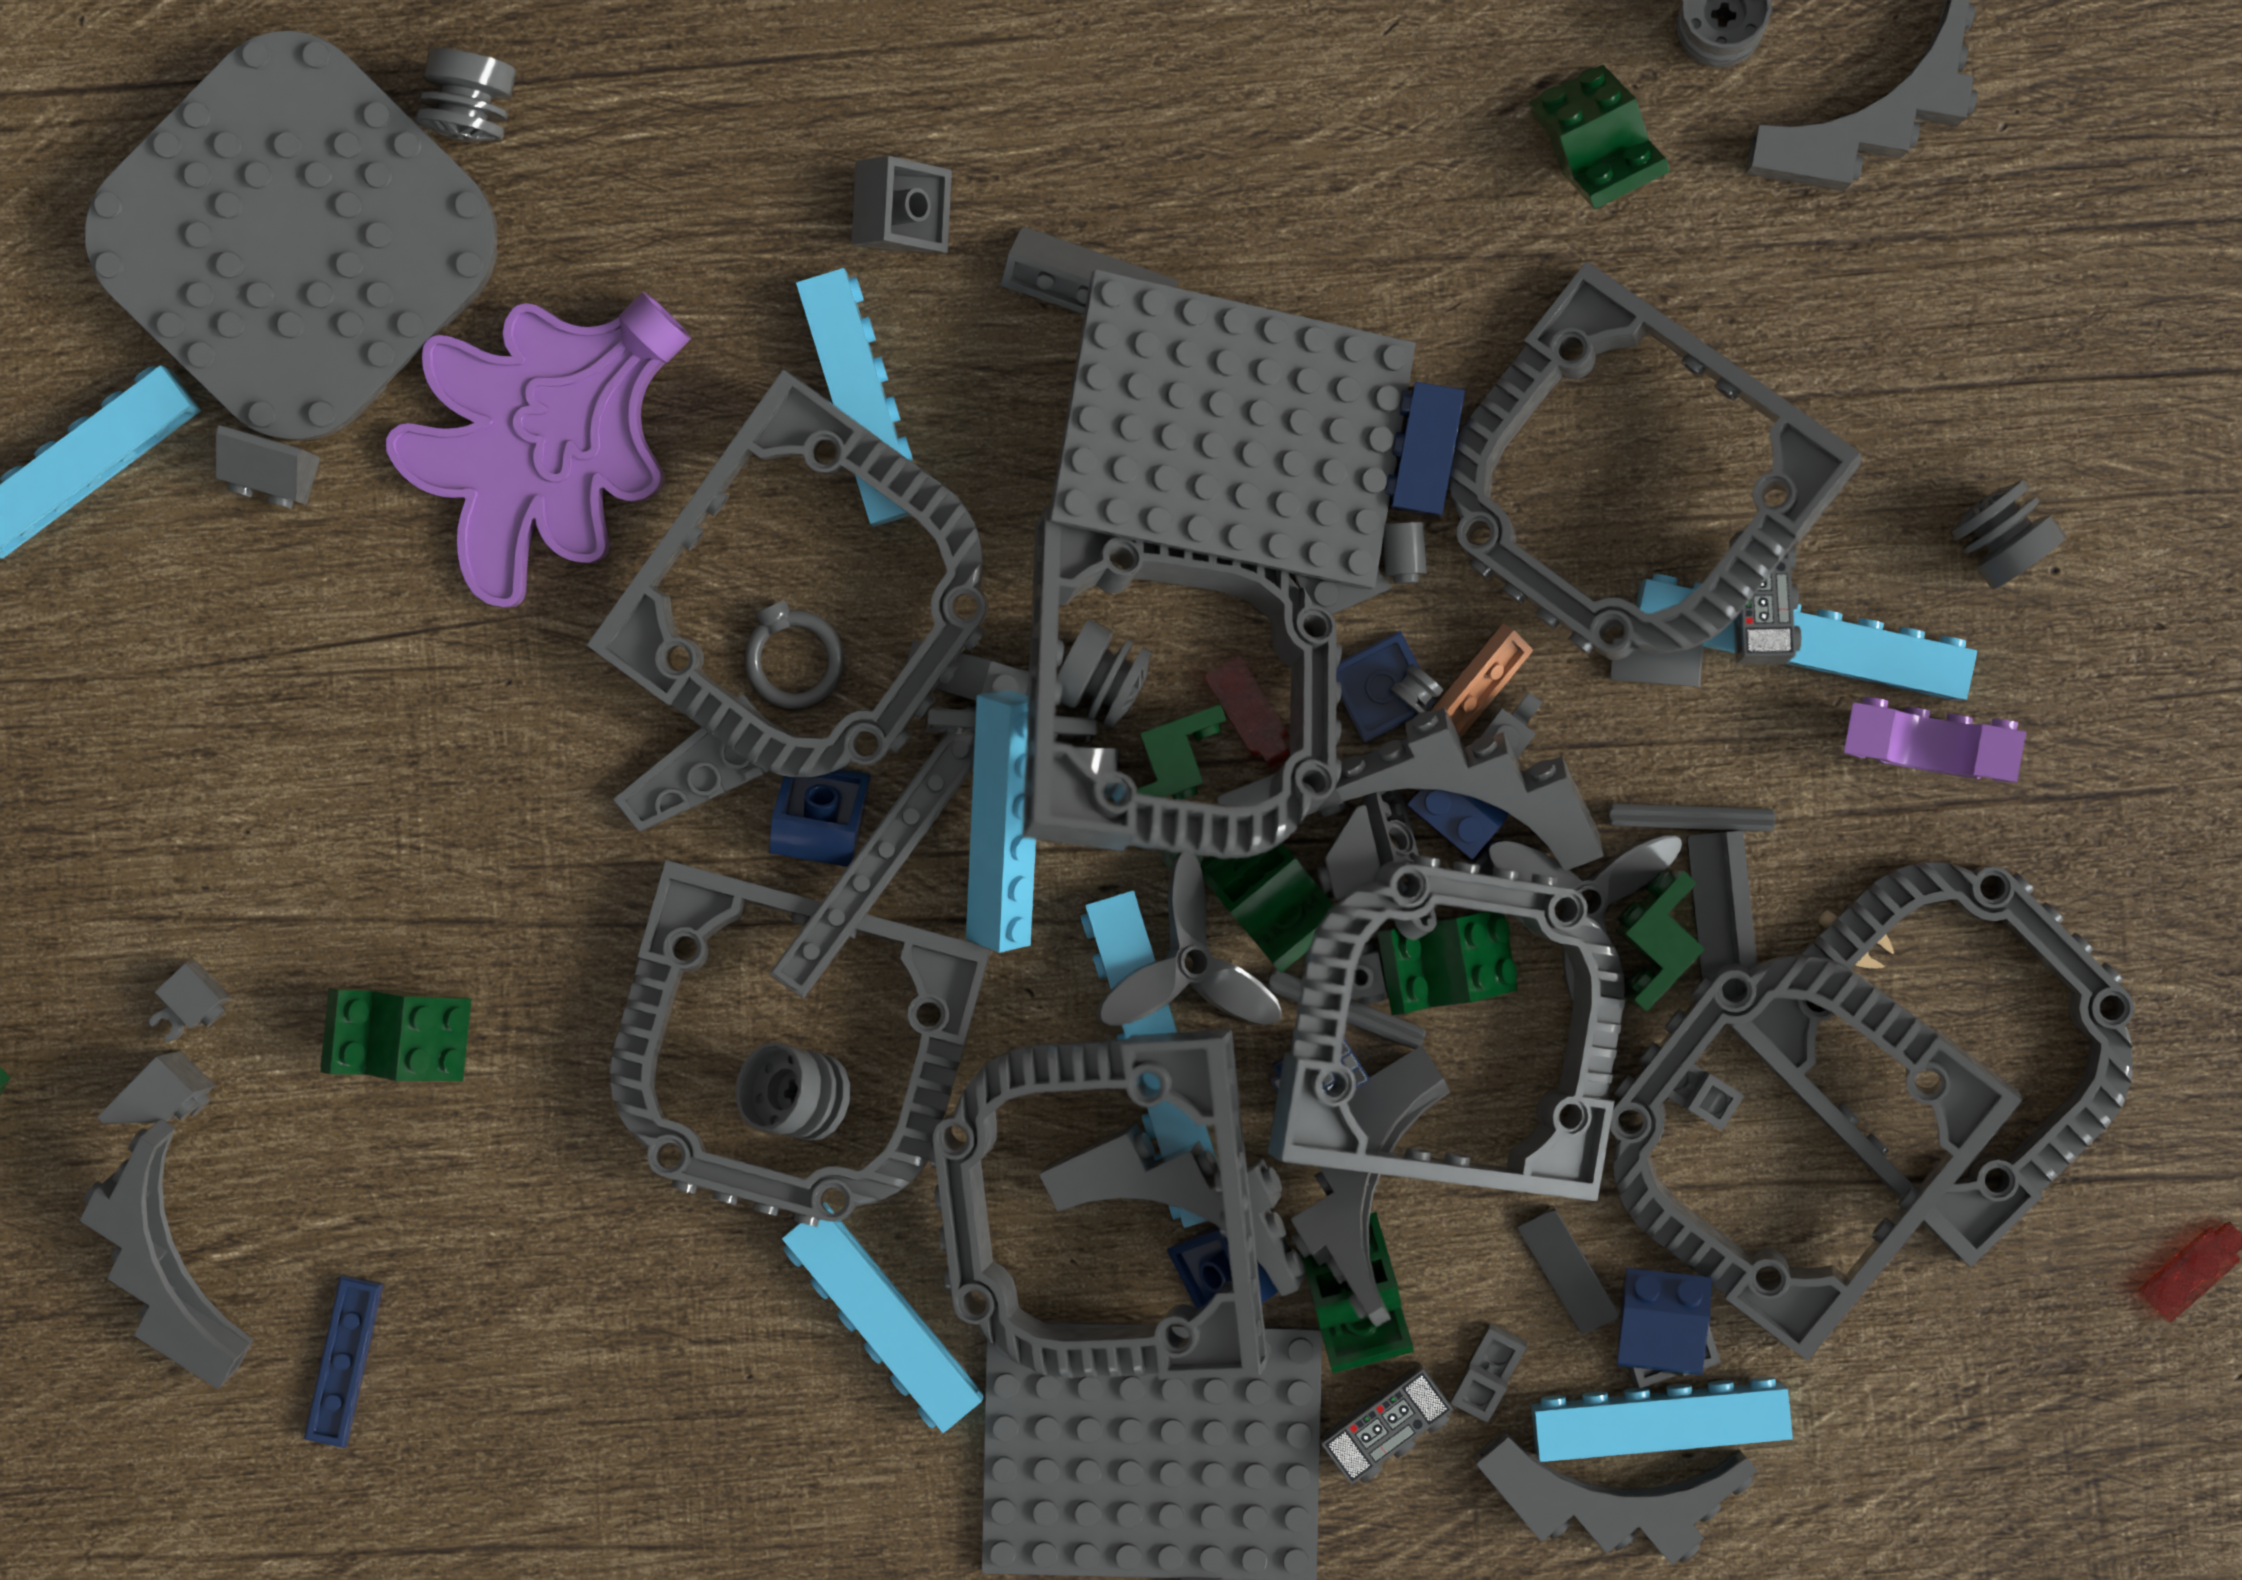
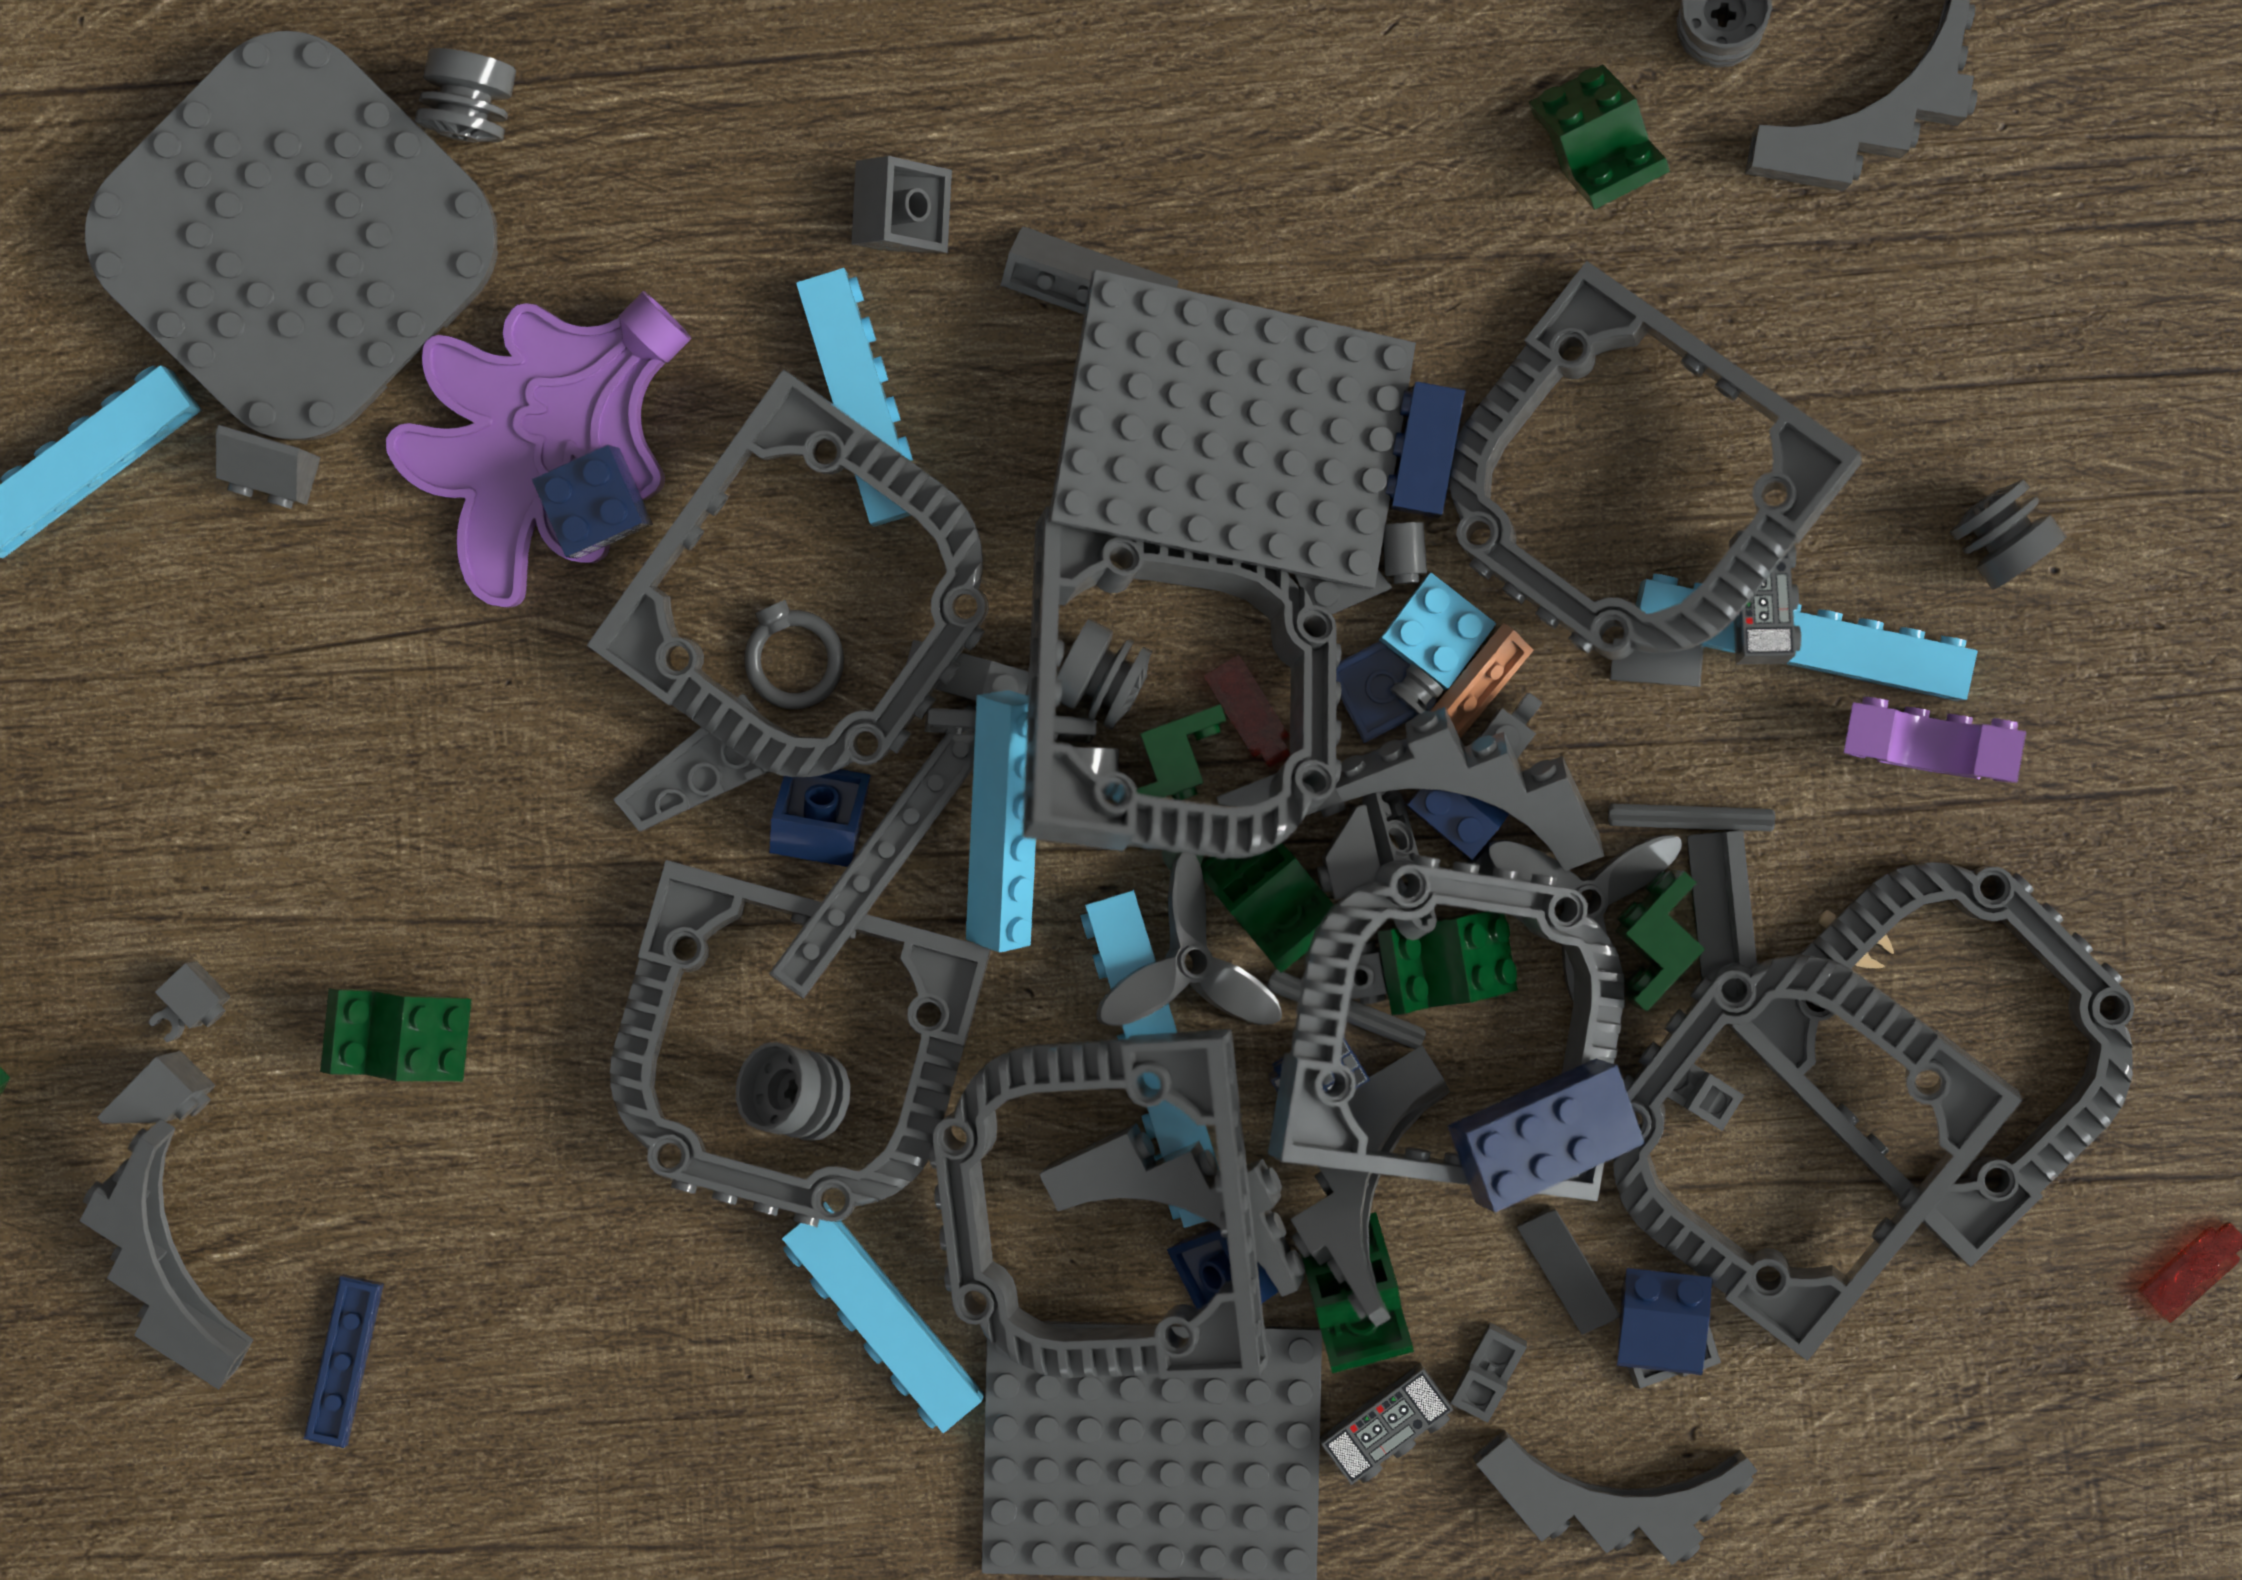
medium azure brick [1531,1376,1793,1462] -> none
none -> dark blue brick [532,445,653,559]
none -> medium azure plate [1379,572,1497,691]
none -> dark blue brick [1447,1058,1645,1213]

